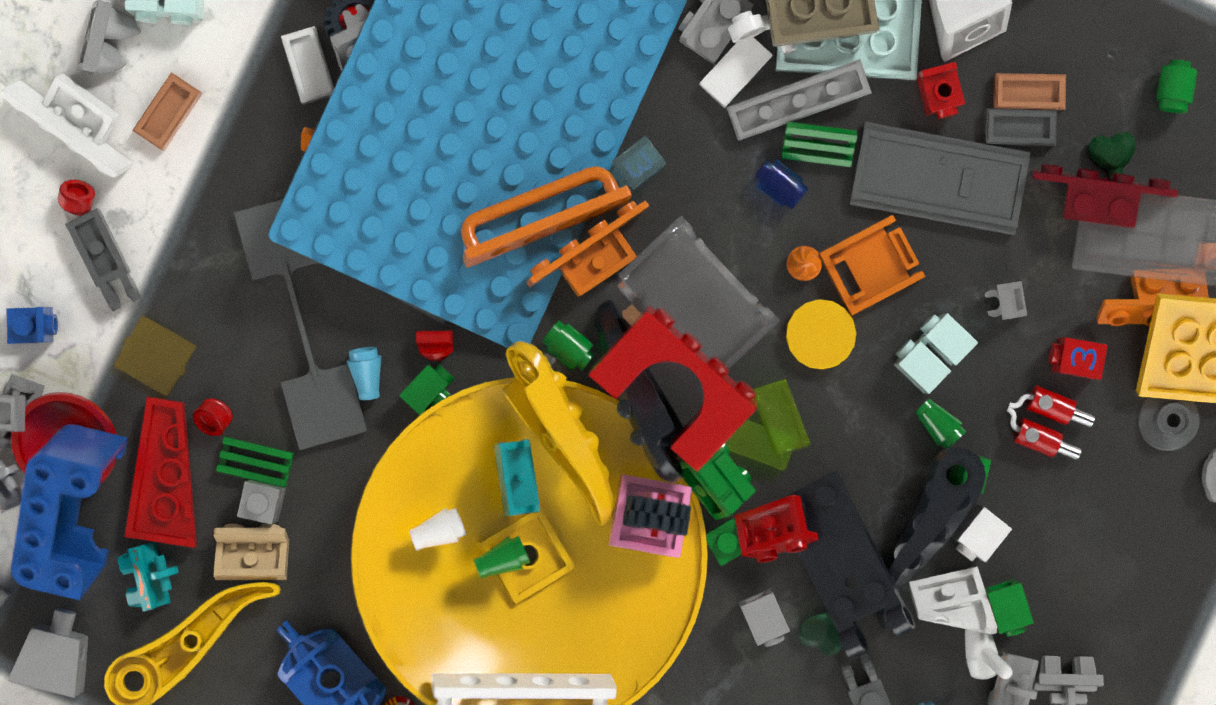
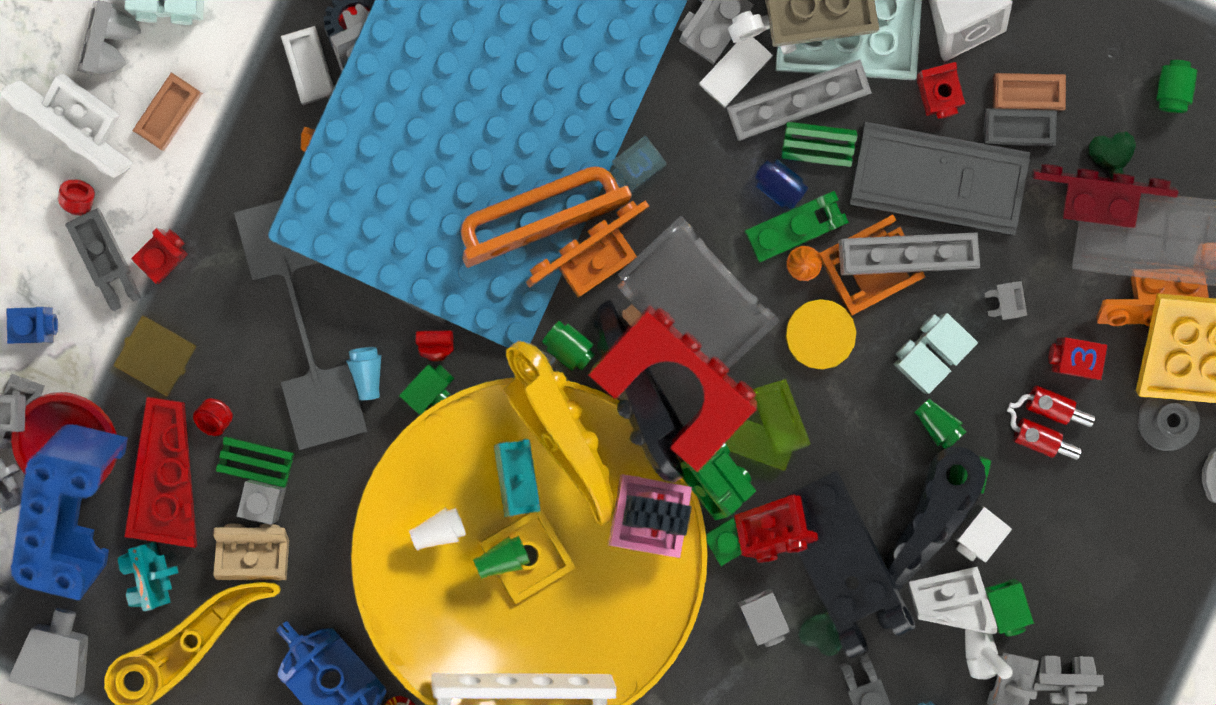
none -> red bracket [131,228,188,284]
none -> green plate [744,191,849,263]
none -> light grey tile [838,233,980,275]

